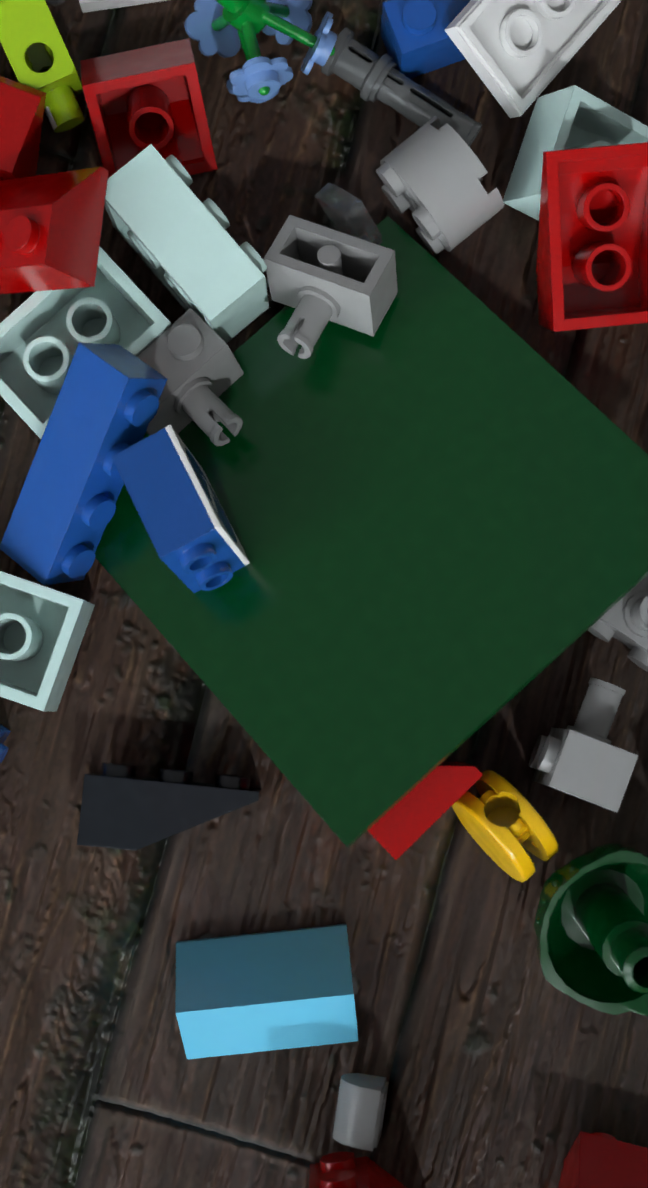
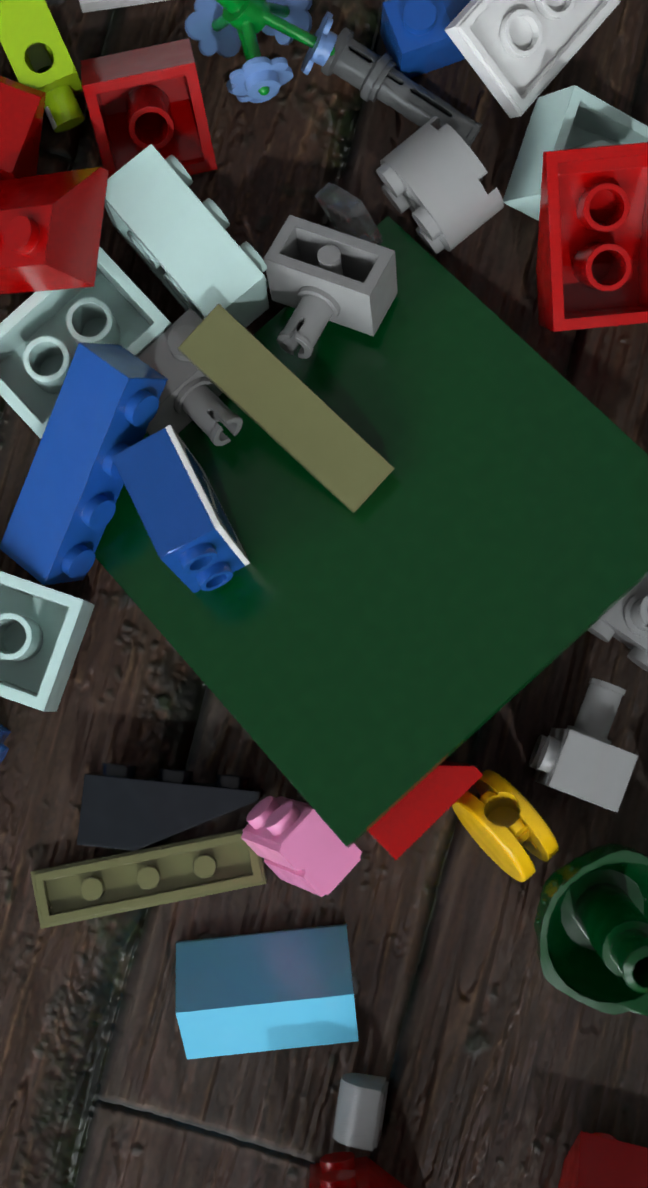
none -> olive tile [30,828,267,929]
none -> olive tile [178,304,395,513]
none -> bright pink brick [241,796,362,897]

